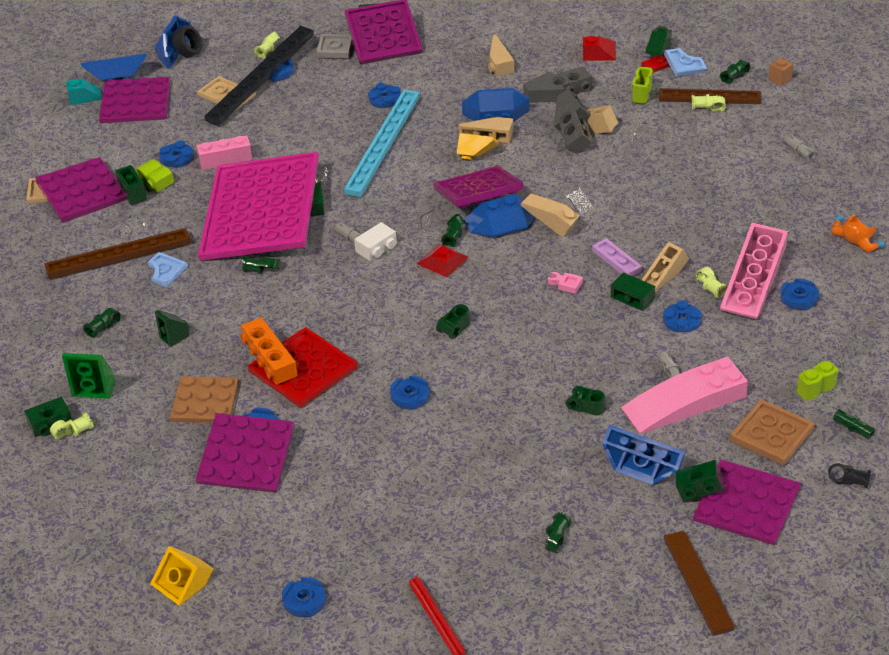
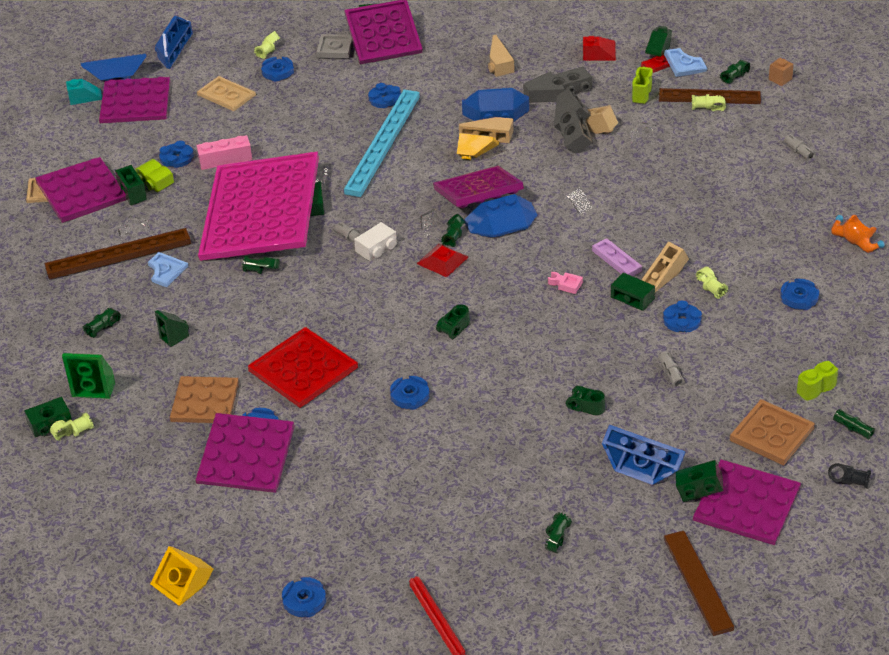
black tyre [173,25,202,58] -> none
black plate [205,26,314,126] -> none
orange brick [240,317,297,385] -> none
tan slope [521,193,580,237] -> none
bright pink slope [621,357,748,434] -> none
bright pink slope [720,223,788,319] -> none

